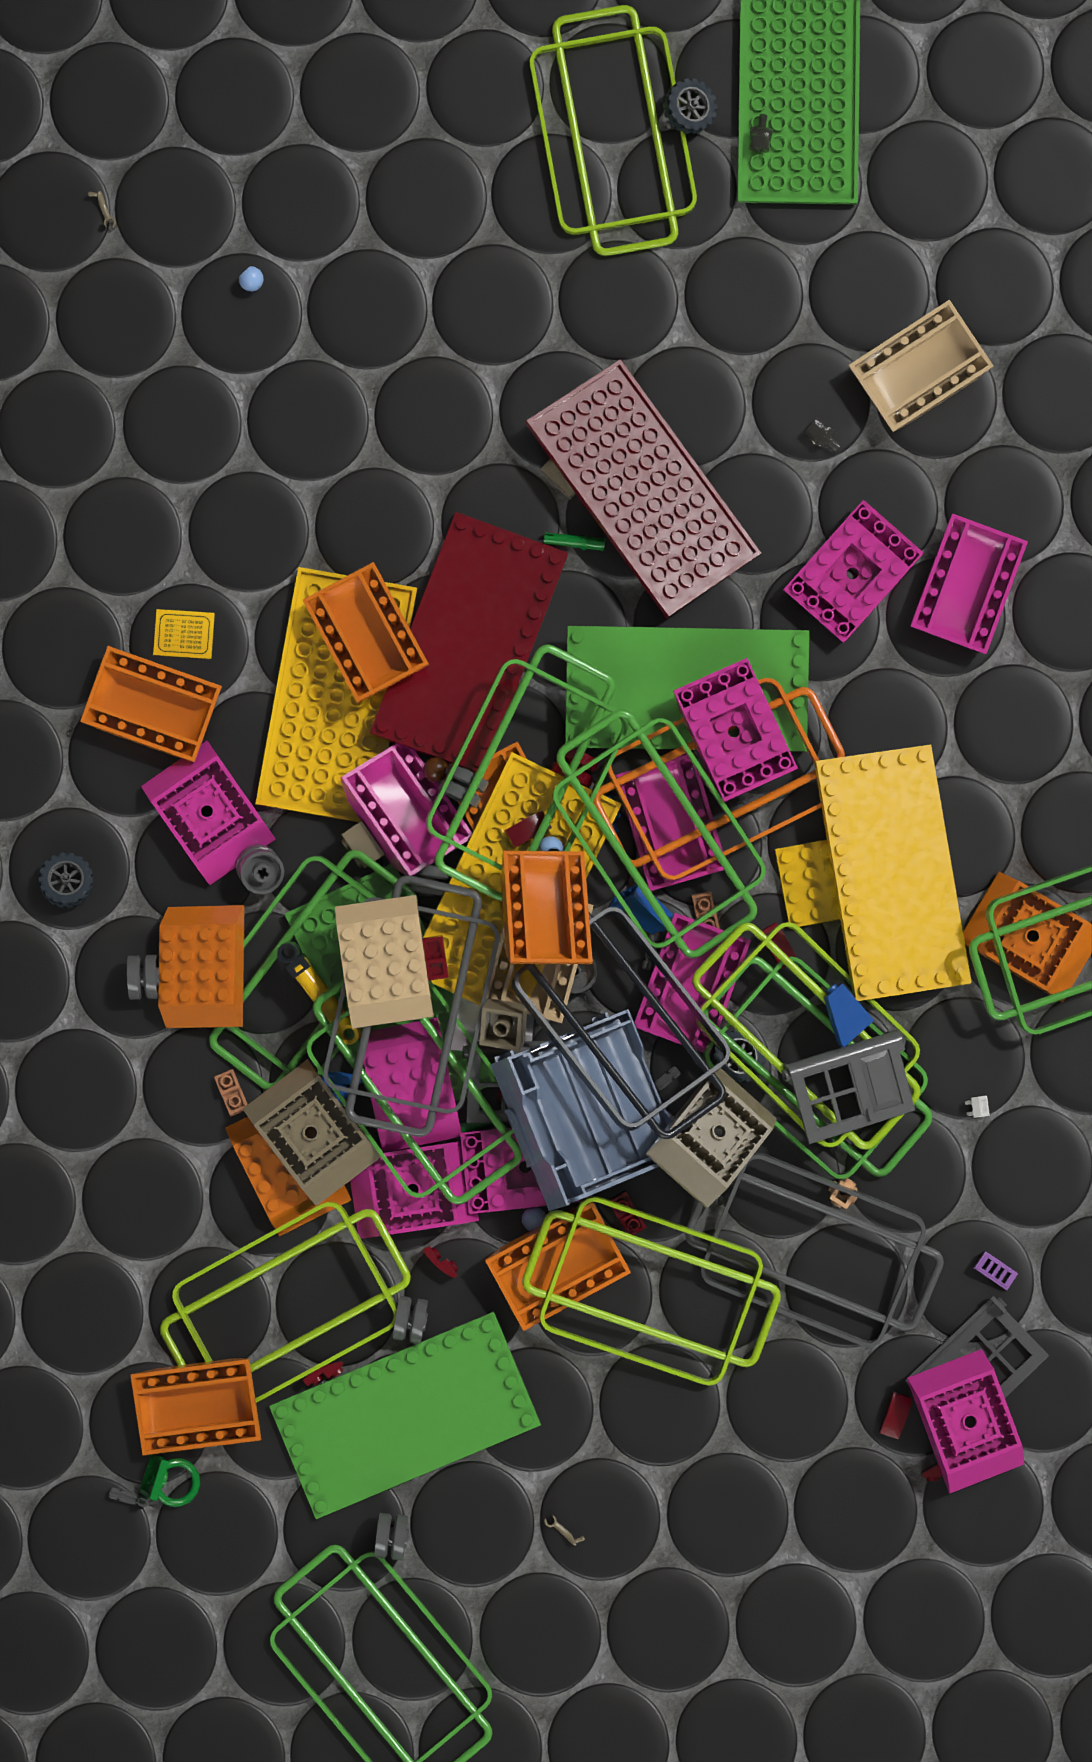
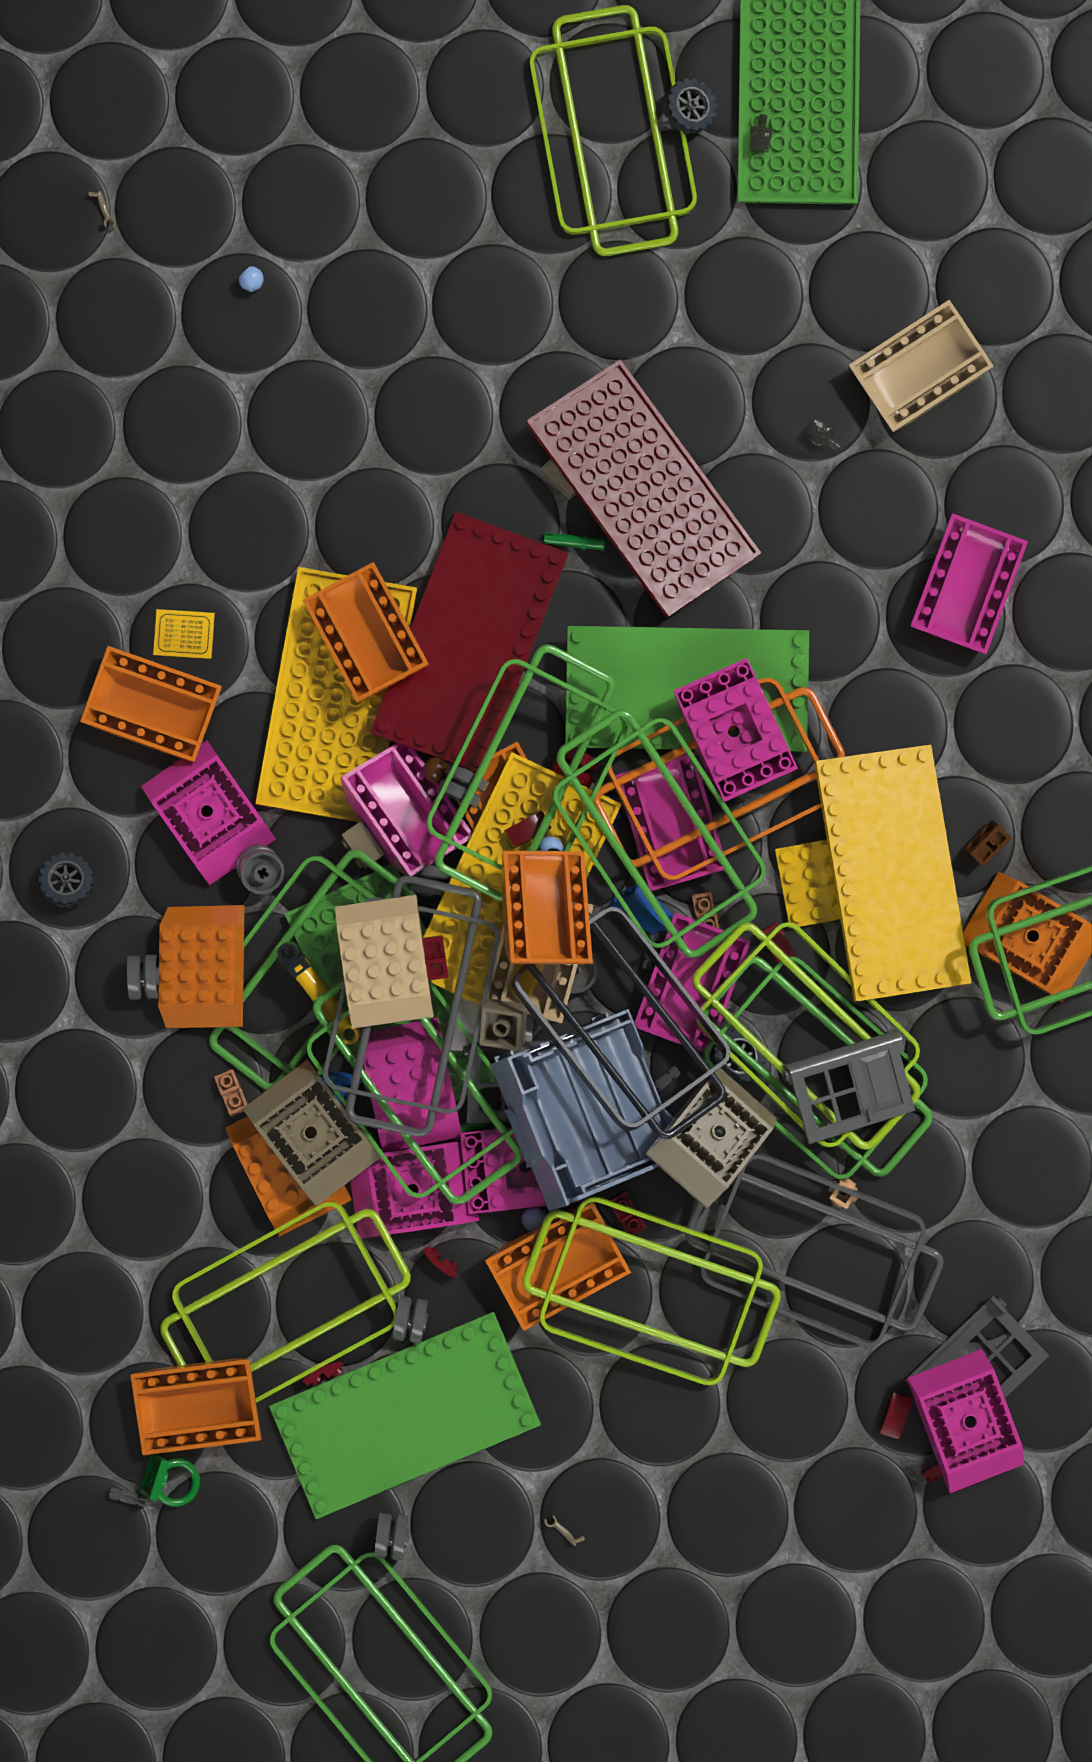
dark pink slope [783,500,924,643] -> none
blue slope [823,983,874,1047] -> none
white tile [965,1096,990,1118] -> none
medium lavender slope [973,1251,1018,1290] -> none
none -> reddish brown brick [964,819,1012,867]

